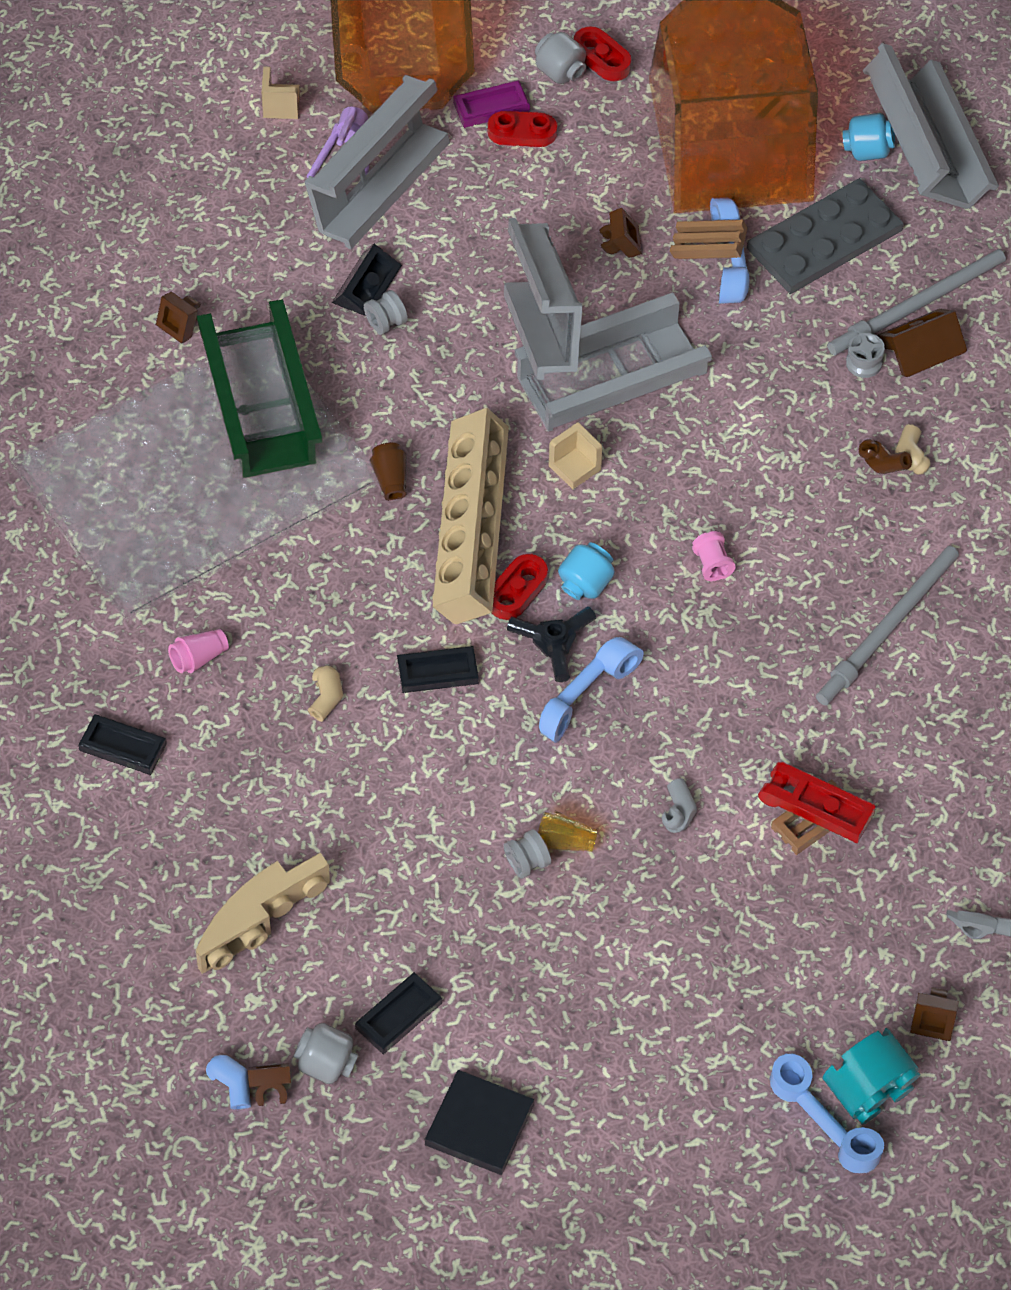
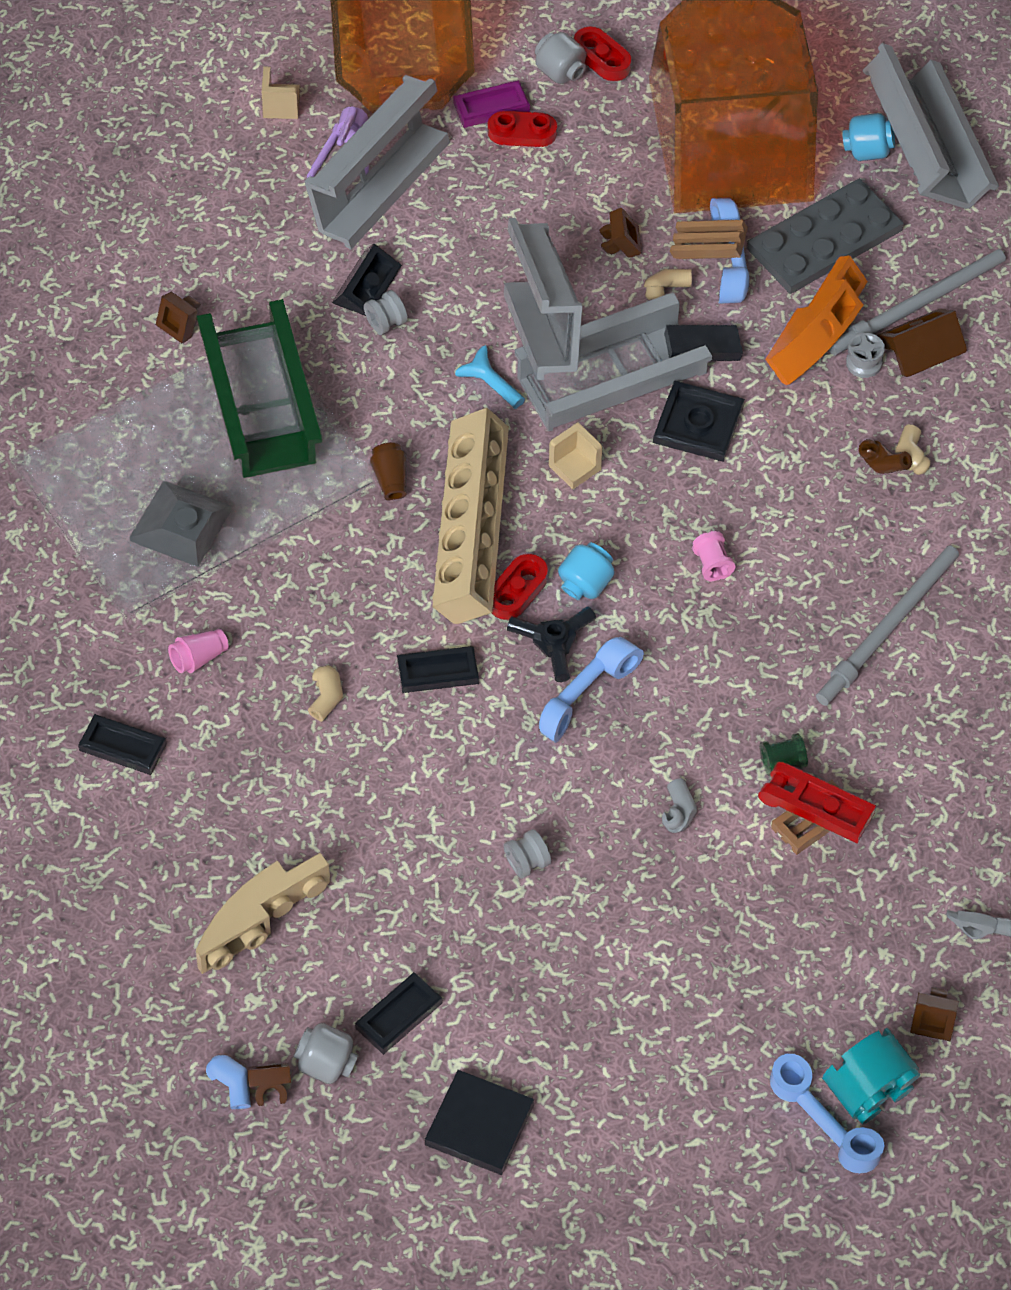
clear yellow cone [538,810,598,852] -> none
none -> dark grey slope [130,481,232,567]
none -> medium azure piece [455,345,525,409]
none -> tan arm [644,269,692,300]
none -> black tile [653,380,745,462]
none -> black tile [664,325,743,361]
none -> clear green bush [759,733,808,776]
none -> orange slope [765,255,868,385]

